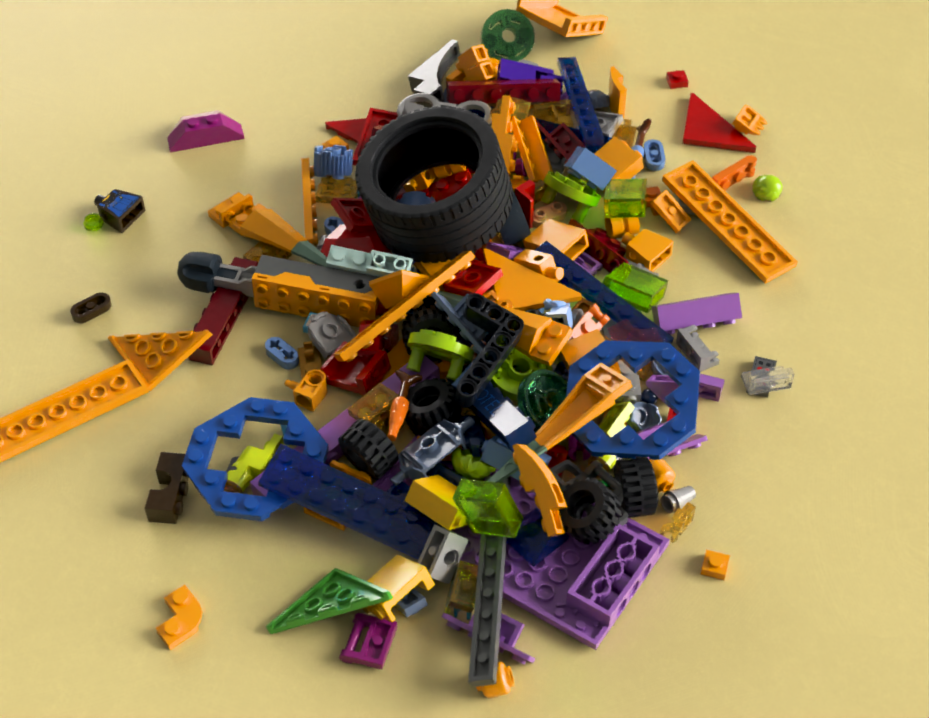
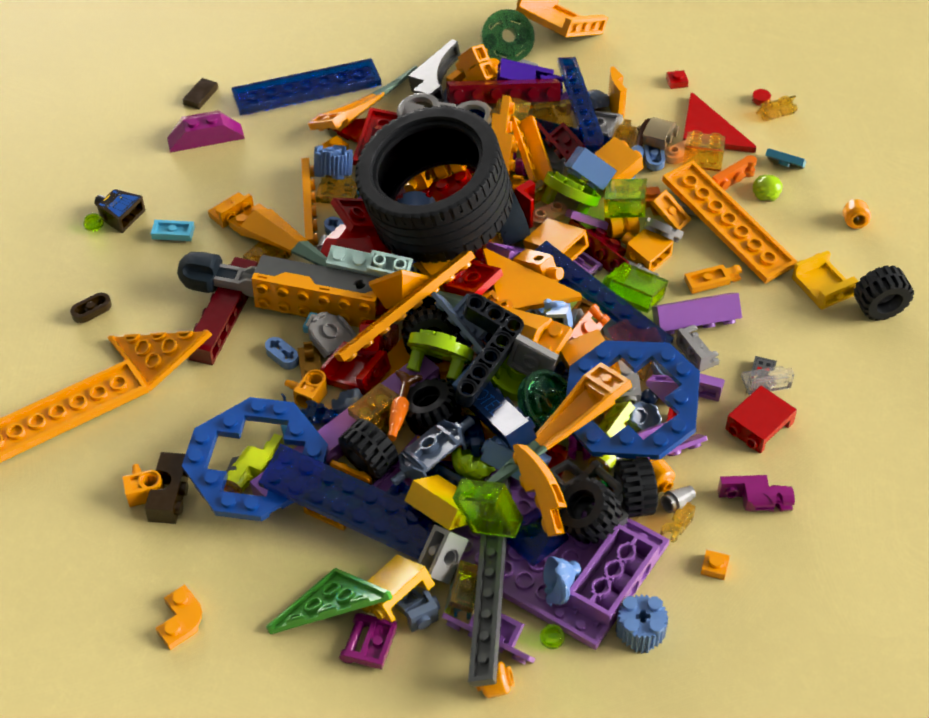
light orange plate [732,104,767,135] -> none
none -> light orange piece [123,464,164,507]
none -> medium azure plate [151,220,195,241]
none -> dark brown tile [183,78,218,109]
none -> clear blue plate [231,58,382,116]
none -> clear blue animal [281,393,338,428]
none -> light orange plate [308,65,418,131]
none -> sand blue hair [331,388,363,415]
none -> sand blue bracket [407,590,440,632]
none -> light grey plate [506,334,559,385]
none -> clear neon green plate [540,624,565,649]
none -> medium blue hair [543,556,583,607]
none -> medium lavender tile [565,209,609,230]
none -> medium blue brick [616,594,668,654]
none -> dark tan brick [643,117,679,150]
none -> light grey plate [644,217,684,243]
none -> light nougat plate [664,139,699,164]
none -> clear yellow bracket [683,130,725,172]
none -> light orange plate [684,264,742,294]
none -> magenta plate [717,475,795,512]
none -> red panel [725,386,797,453]
none -> red tile [752,89,771,106]
none -> clear yellow hinge [756,95,797,121]
none -> dark azure plate [766,148,806,168]
none -> yellow panel [792,250,859,310]
none -> light orange head [843,199,871,229]
none -> black tyre [853,265,914,321]

